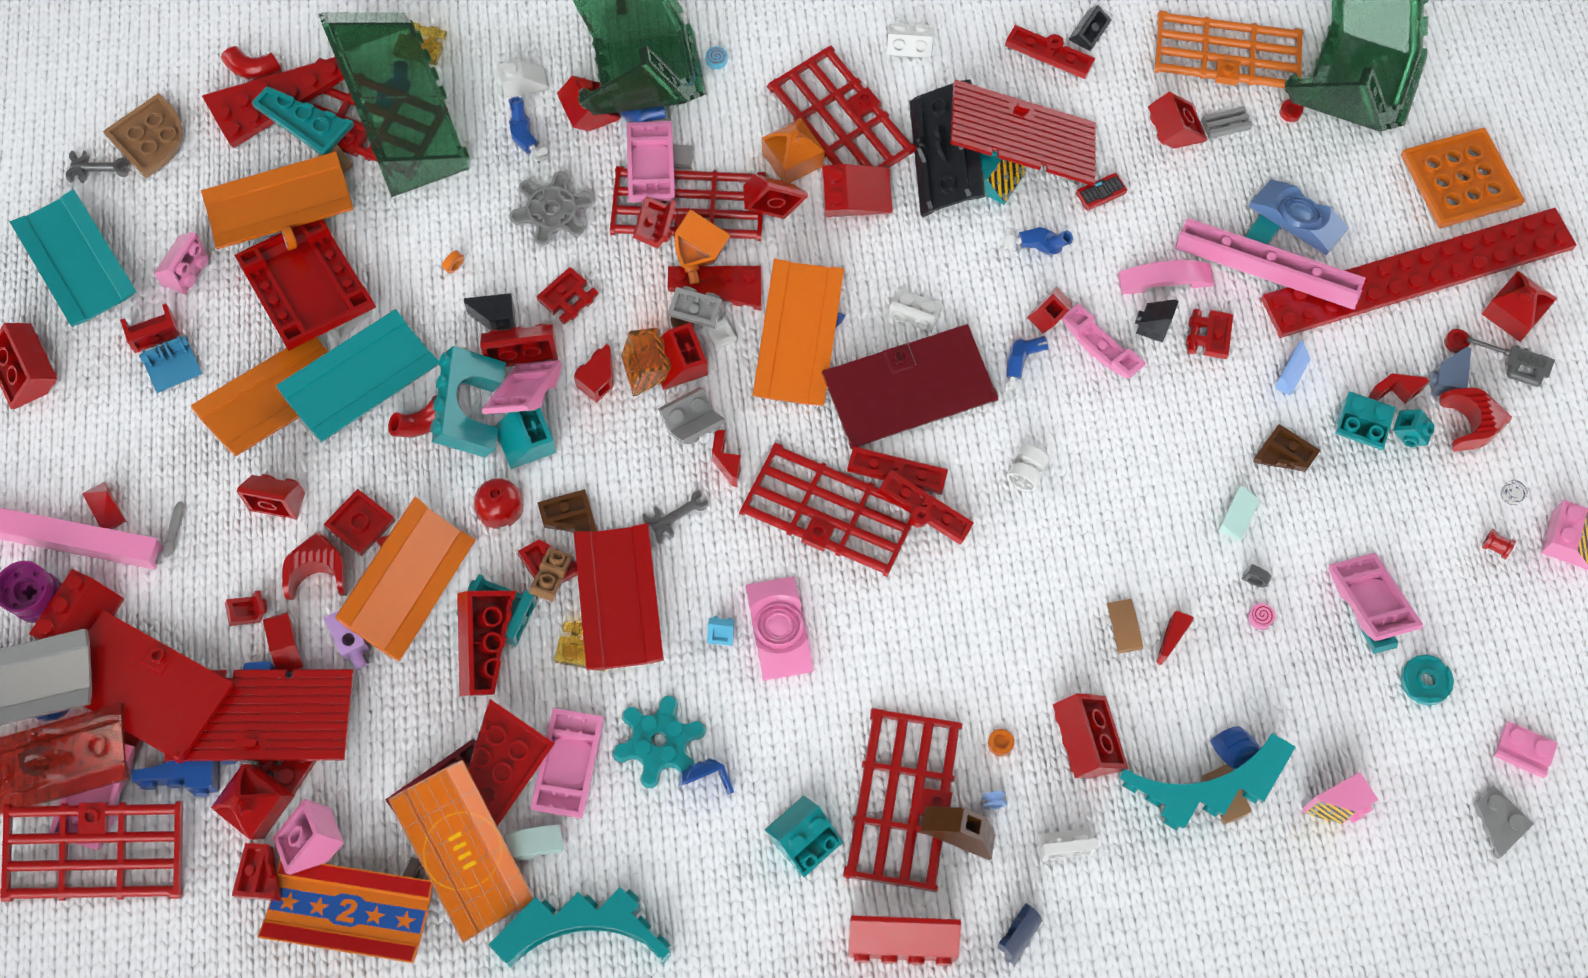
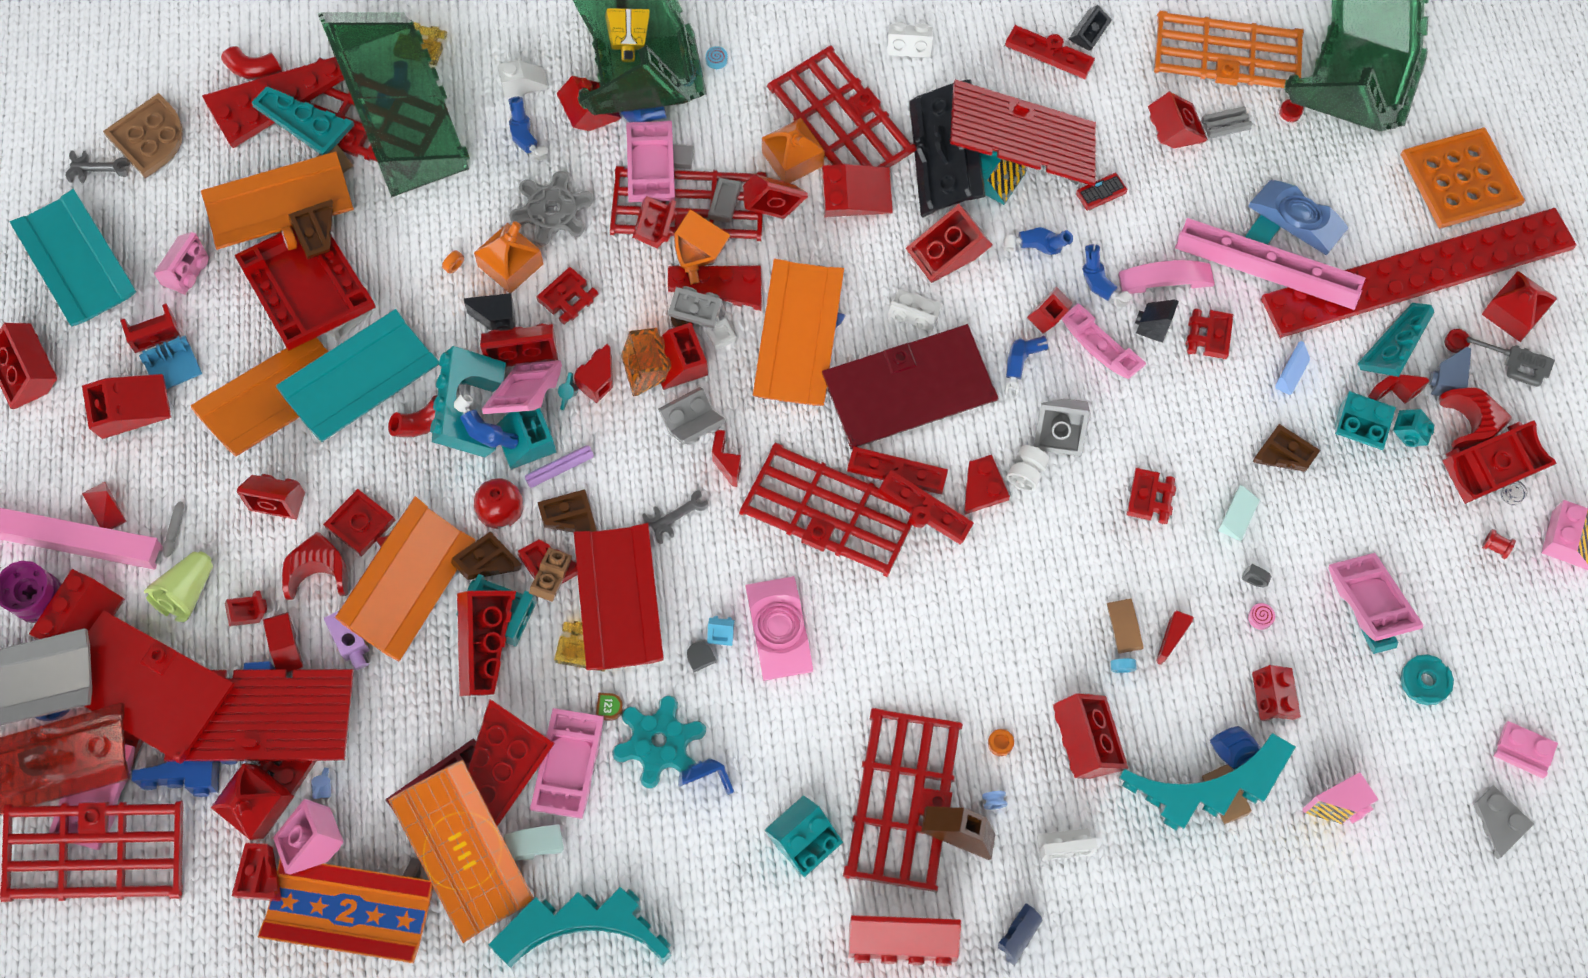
none -> red slope [82,374,172,439]
none -> yellowish green cone [144,551,213,622]
none -> reddish brown wing [289,199,333,259]
none -> light blue piece [311,767,331,799]
none -> reddish brown wing [451,531,522,580]
none -> blue arm [454,394,519,449]
none -> orange piece [474,221,543,293]
none -> lavender axle [525,445,594,488]
none -> teal piece [558,372,578,410]
none -> tile [596,692,623,721]
none -> yellow torso [605,8,650,62]
none -> dark grey tile [687,642,717,673]
none -> light grey tile [708,178,742,223]
none -> red slope [905,204,993,283]
none -> red wing [964,454,1010,515]
none -> light grey slope [1034,398,1090,456]
none -> blue arm [1082,244,1132,308]
none -> medium azure tile [1110,658,1137,673]
none -> red plate [1126,468,1176,524]
none -> red bracket [1252,665,1301,721]
none -> teal wing [1357,302,1434,377]
none -> red piece [1442,420,1557,504]

